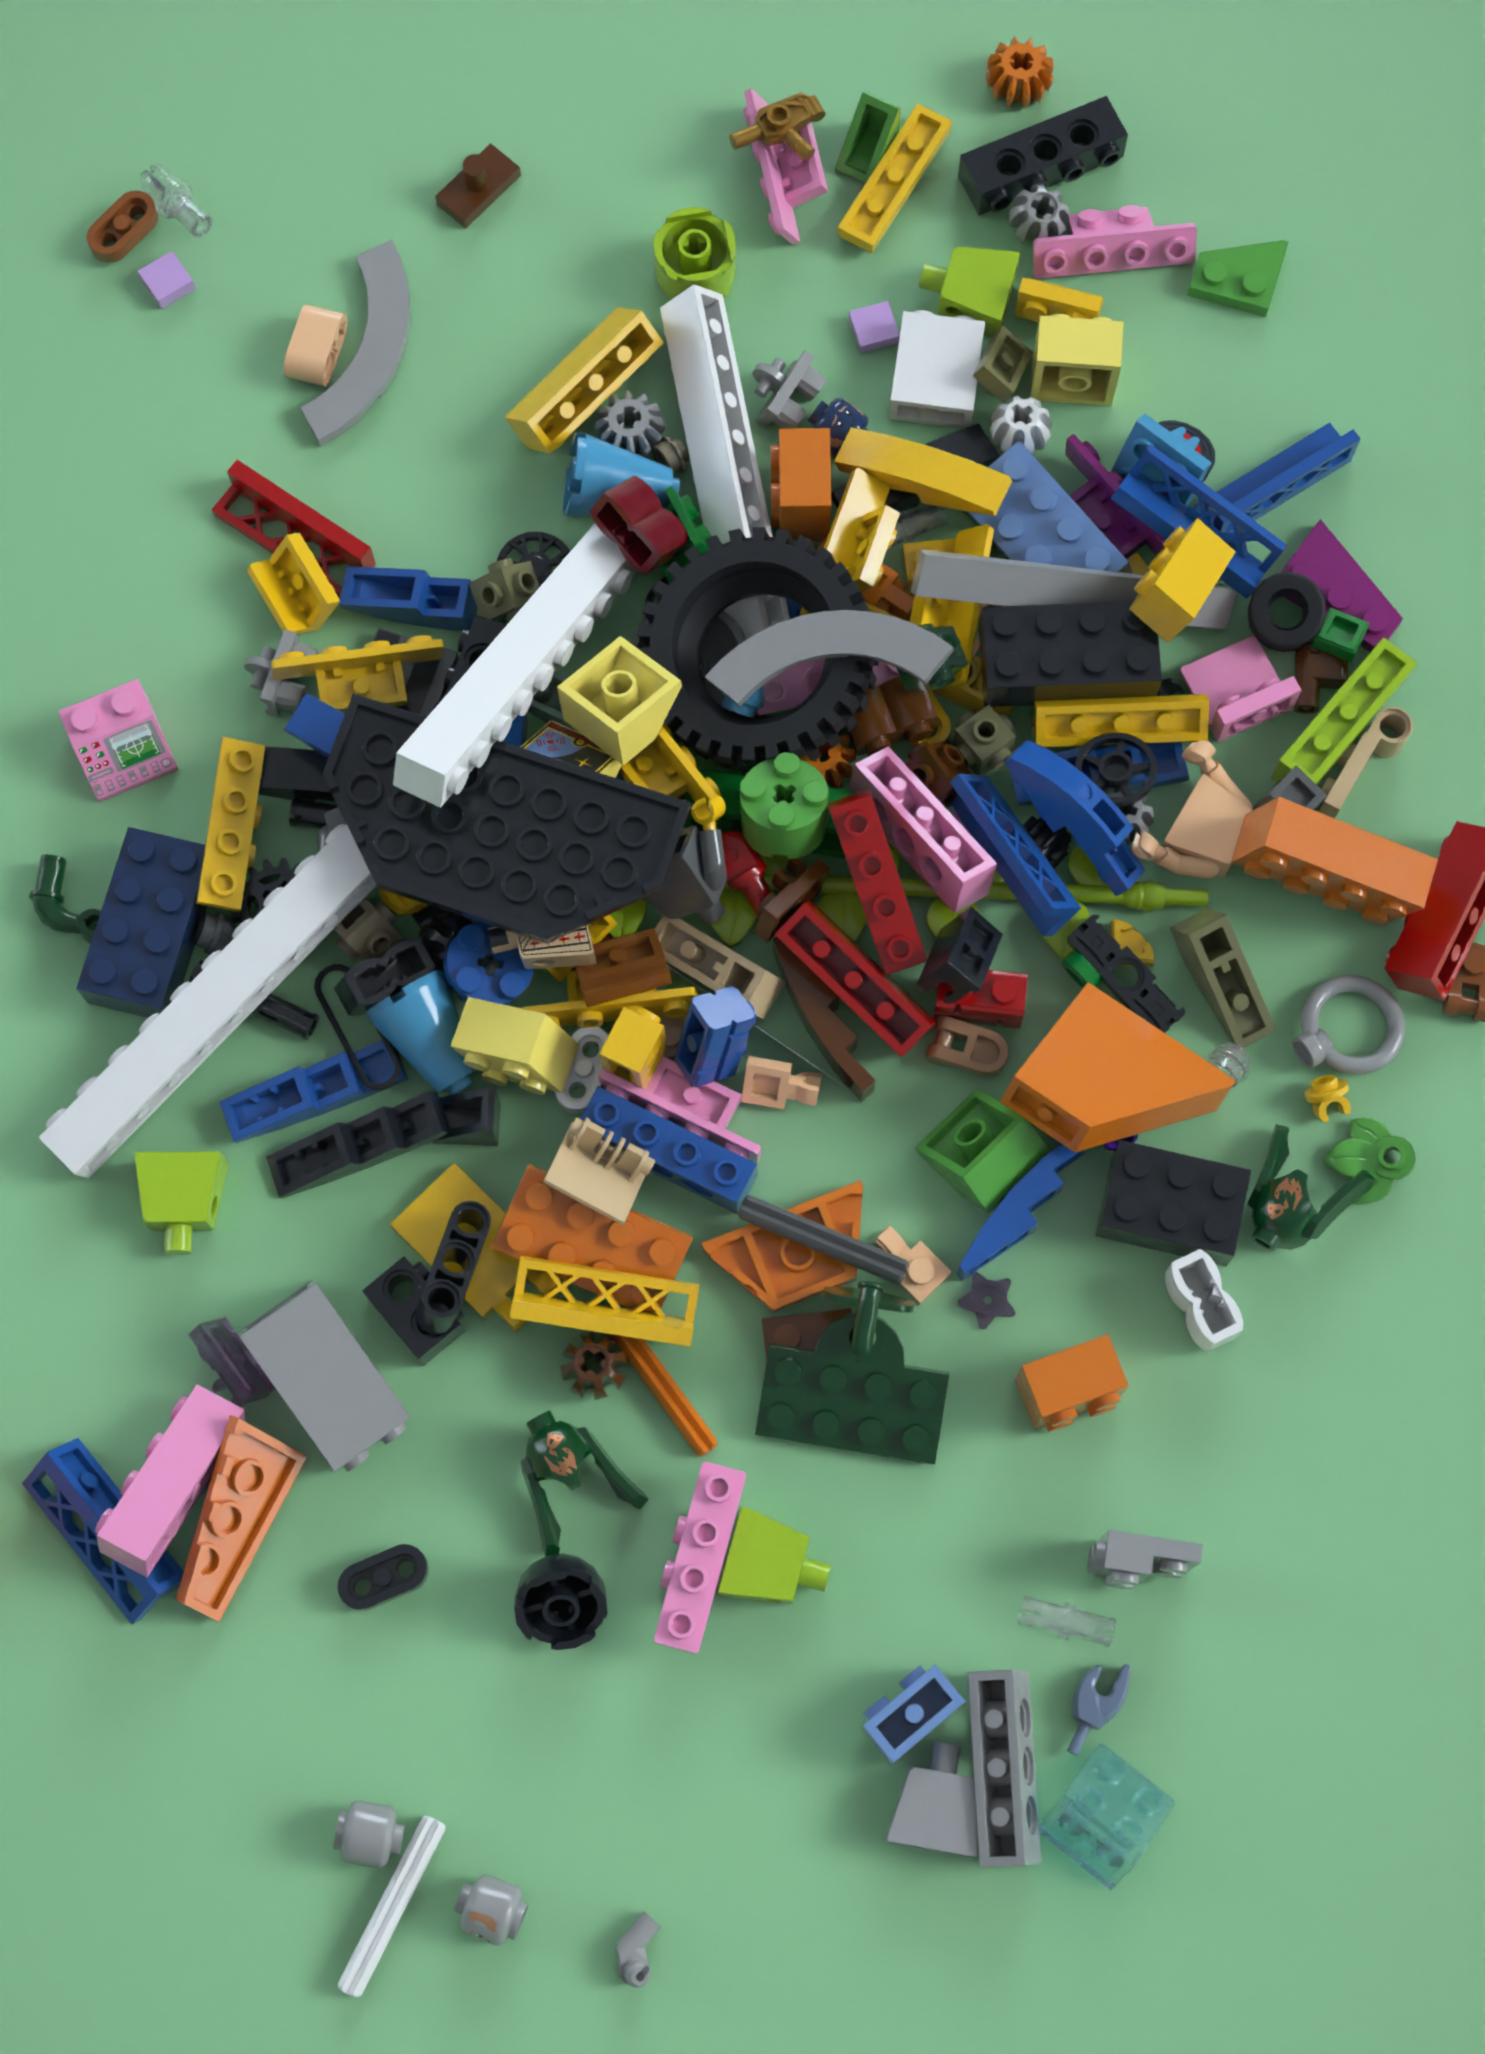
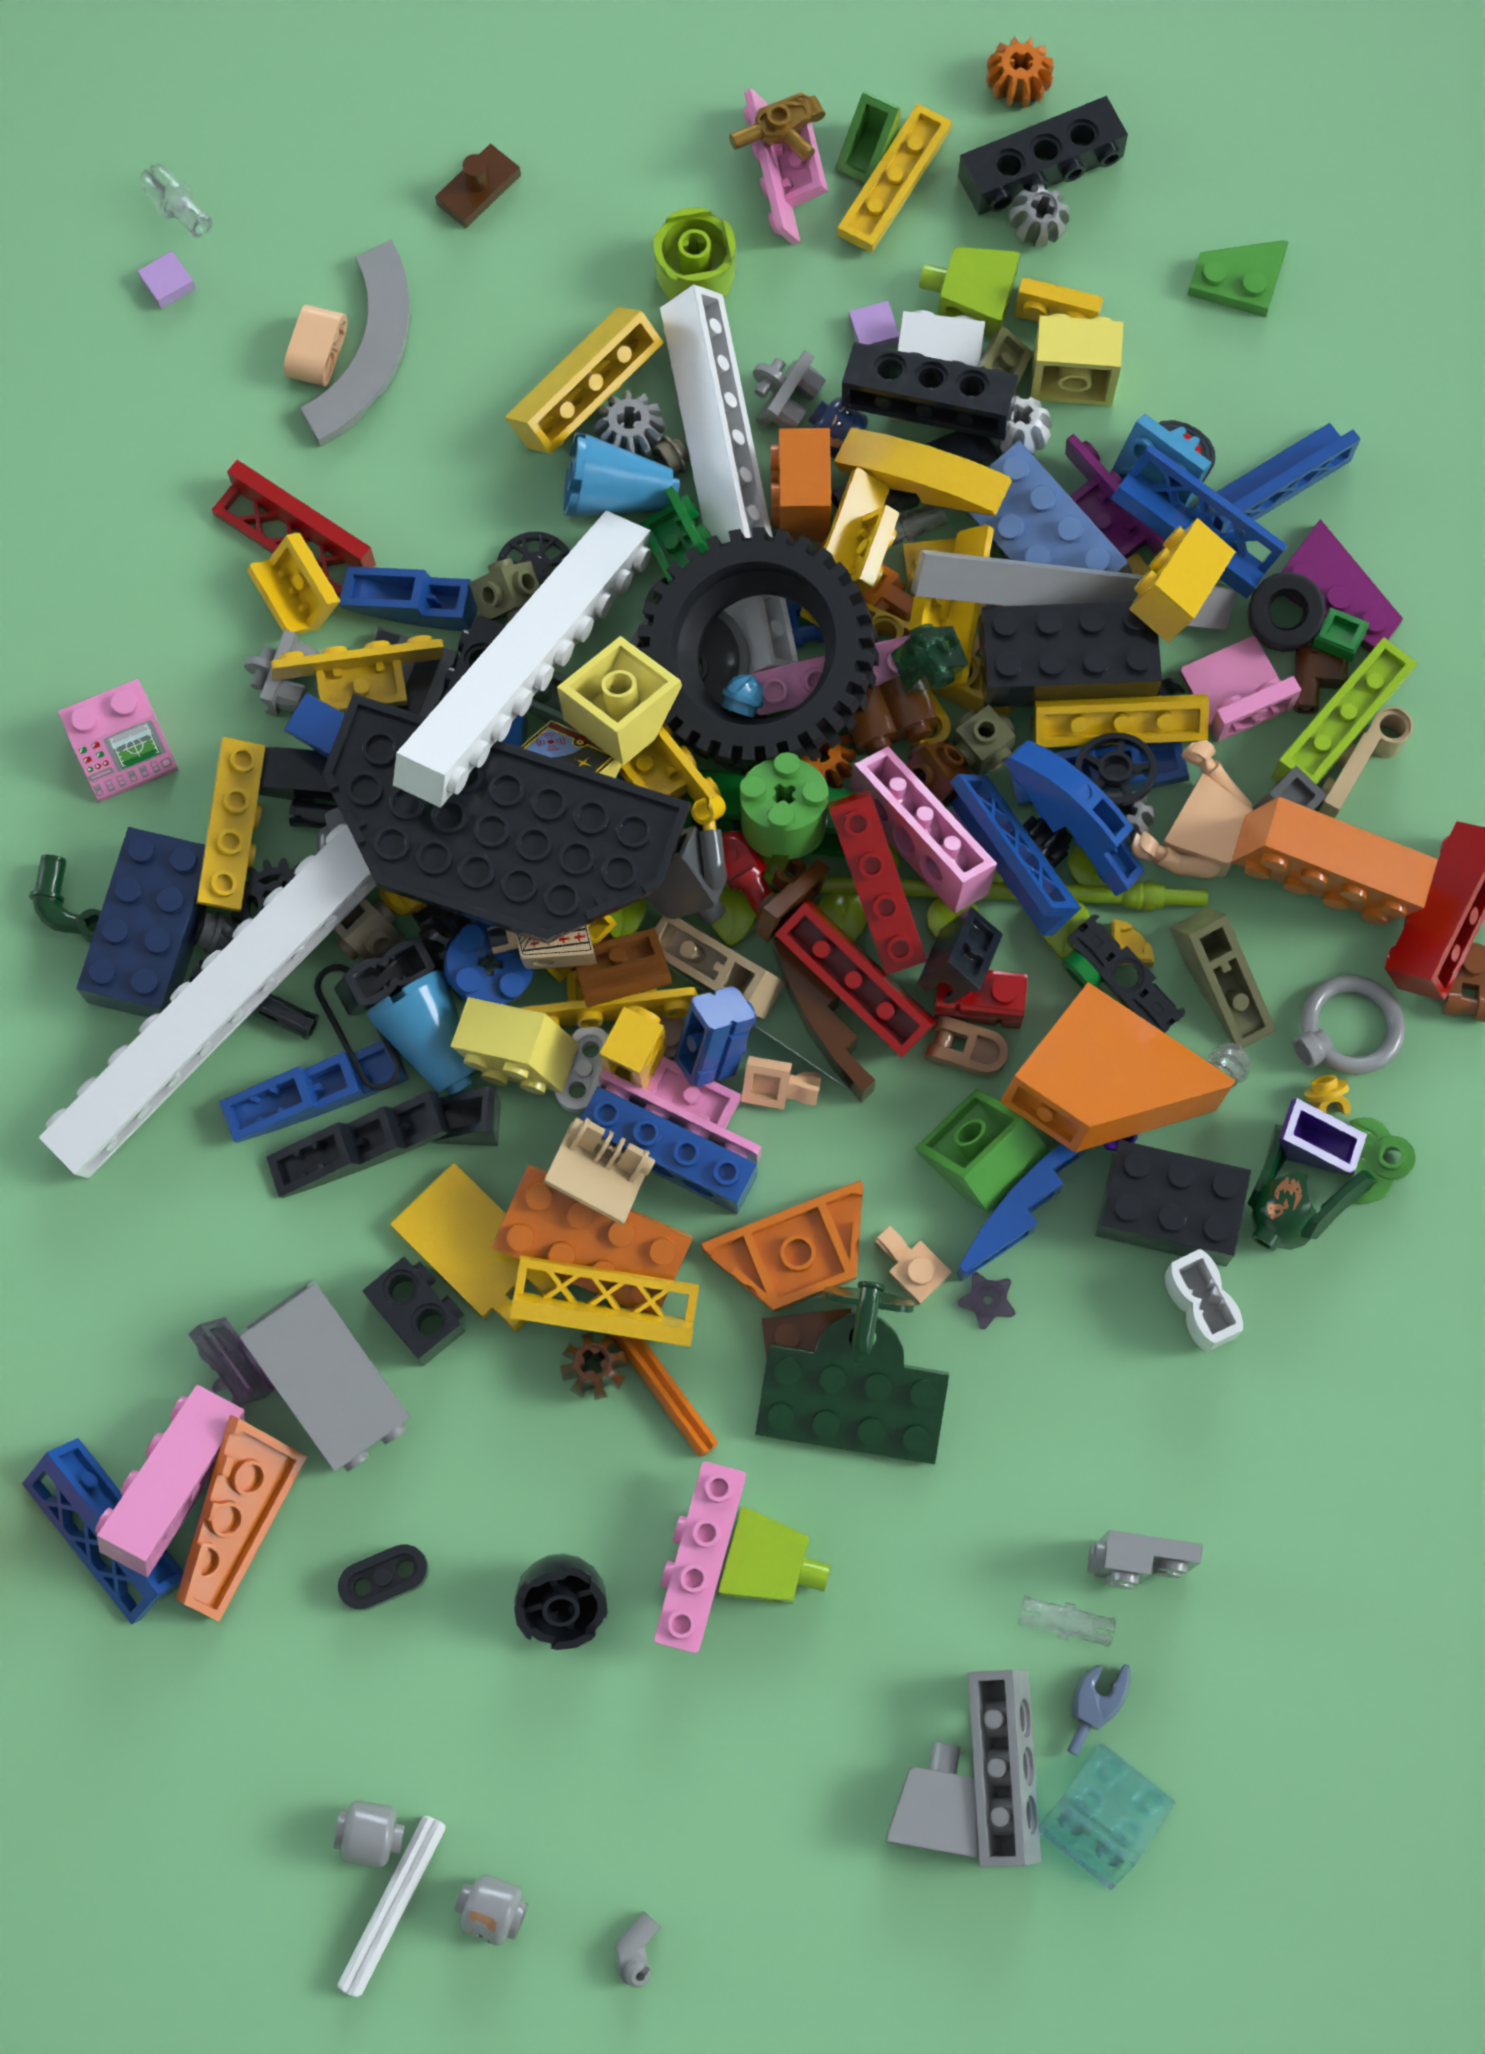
dark orange plate [87,190,158,263] -> none
lime torso [135,1151,228,1255] -> none
black beam [415,1201,491,1334] -> none
dark green piece [520,1411,649,1556] -> none
dark red brick [590,476,690,575] -> none
light grey tile [705,610,954,707] -> none
dark grey axle [738,1195,908,1284] -> none
medium blue brick [861,1664,966,1764] -> none
orange brick [1015,1334,1129,1433] -> none
bright pink bracket [1033,205,1197,279] -> none
none -> black brick [842,342,1018,441]
none -> dark purple slope [1278,1098,1367,1176]

